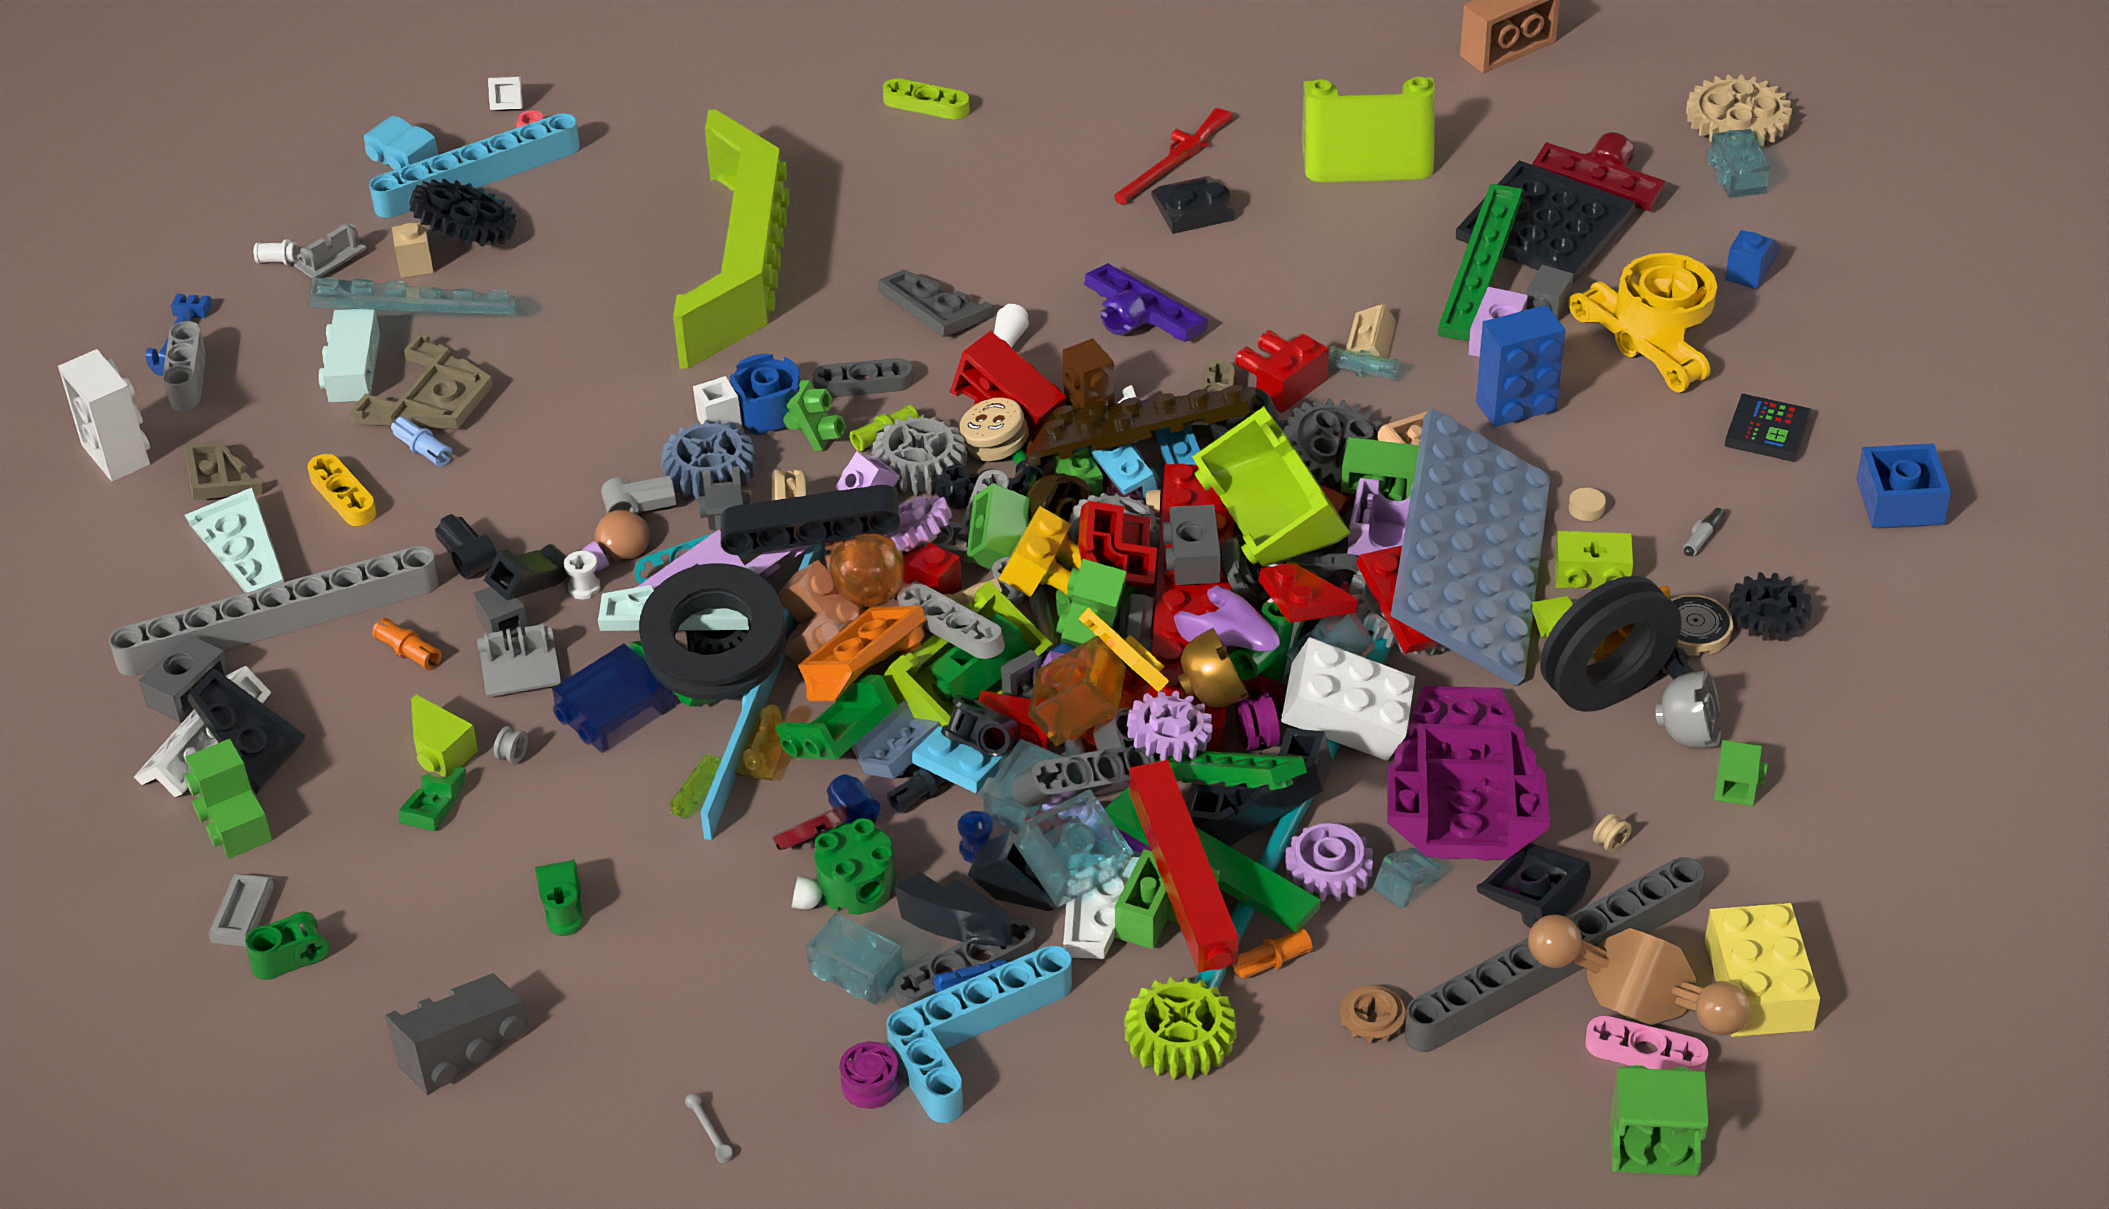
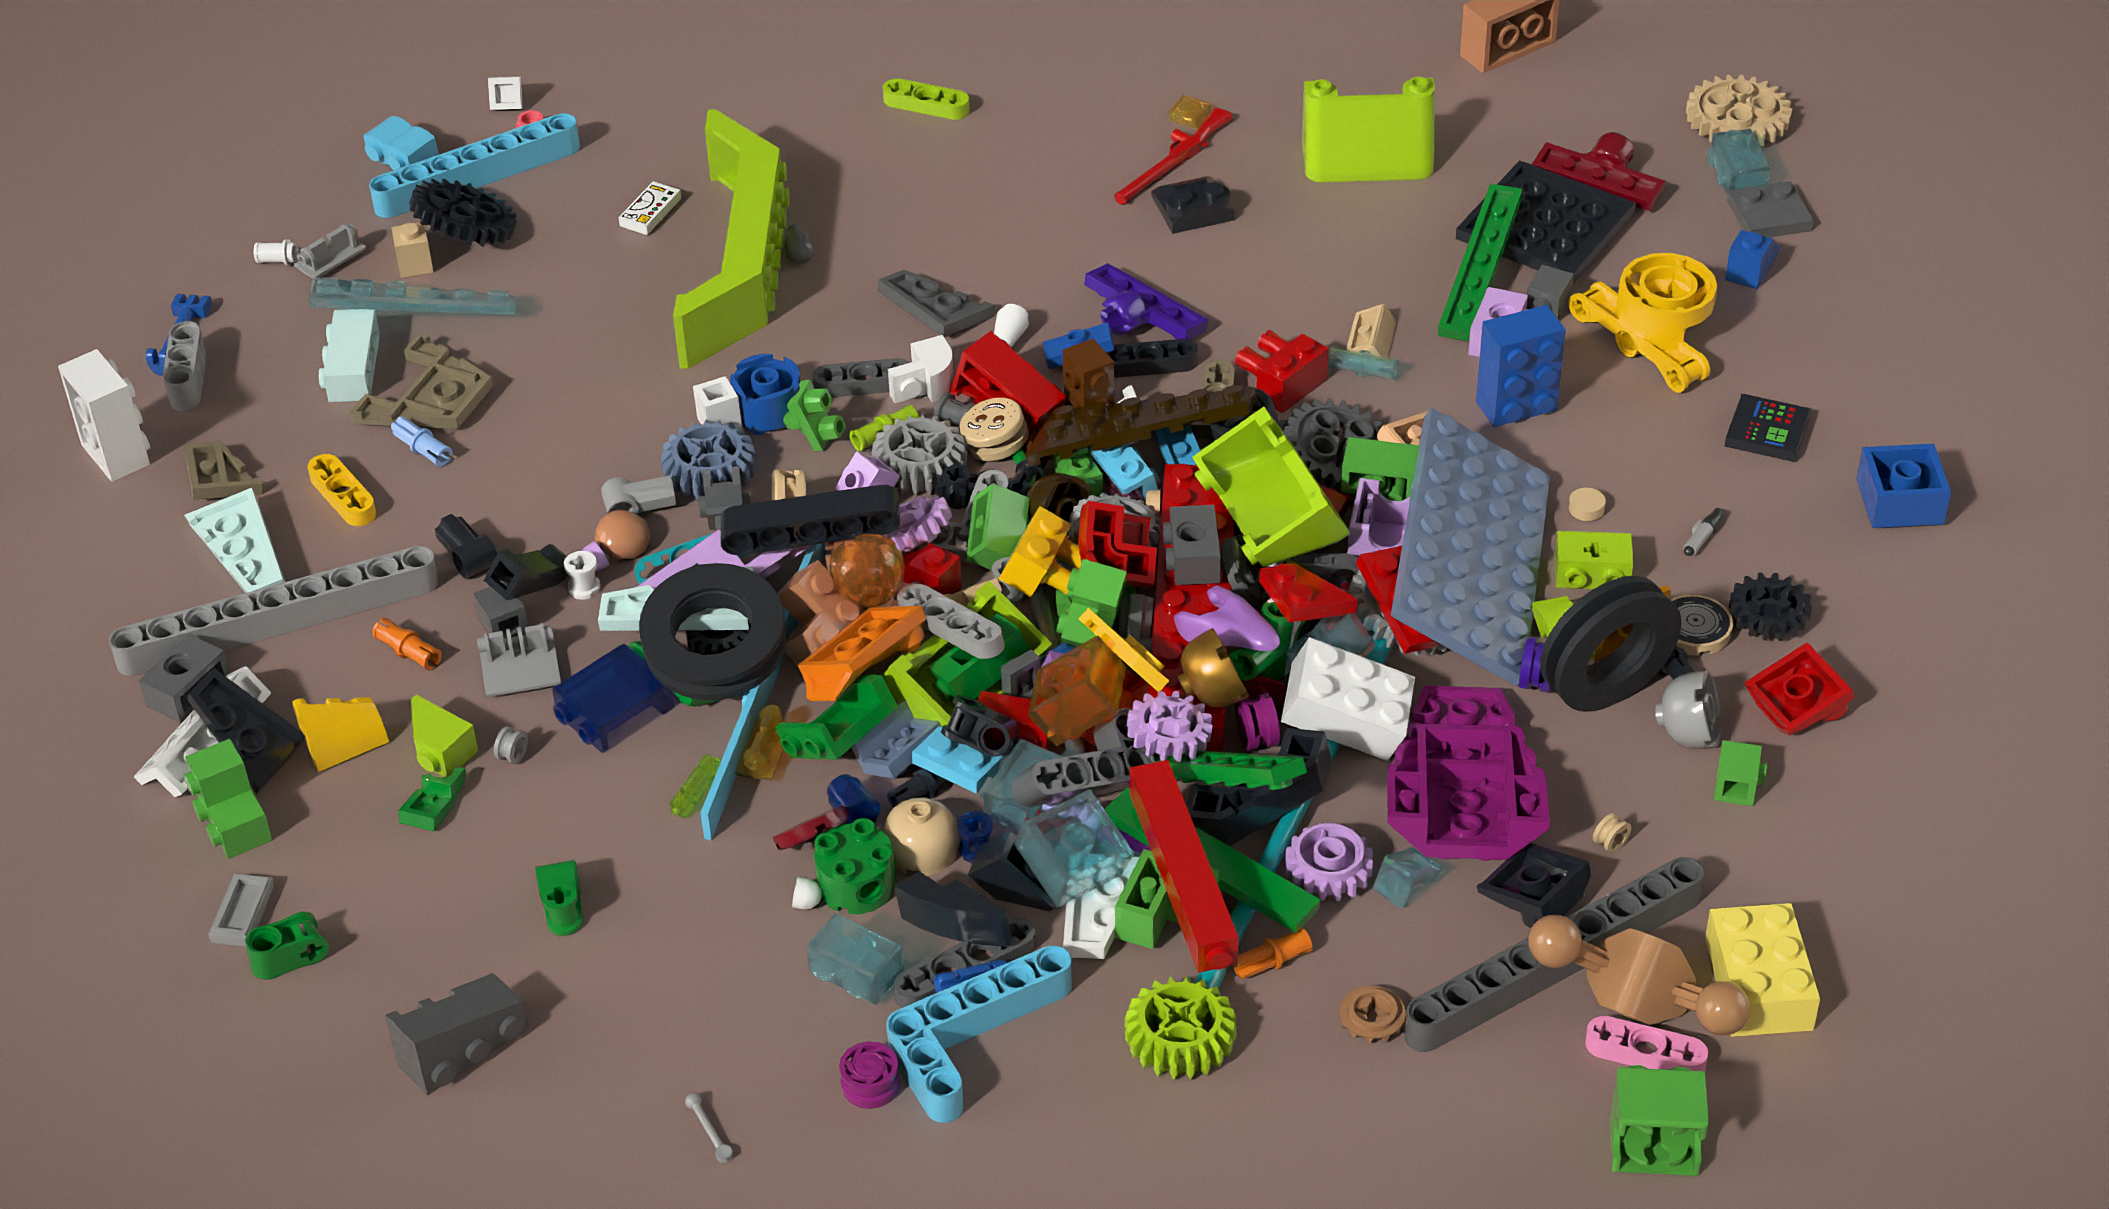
none -> yellow slope [292,697,389,772]
none -> white tile [618,181,682,235]
none -> dark grey cylinder [785,224,814,264]
none -> tan cylinder [882,797,960,876]
none -> white brick [888,335,954,404]
none -> dark grey bush [934,392,975,430]
none -> blue plate [1043,322,1114,369]
none -> black beam [1107,339,1198,378]
none -> clear yellow tile [1169,95,1211,129]
none -> dark purple wheel [1519,636,1551,693]
none -> dark grey plate [1727,181,1814,238]
none -> red slope [1744,642,1855,735]

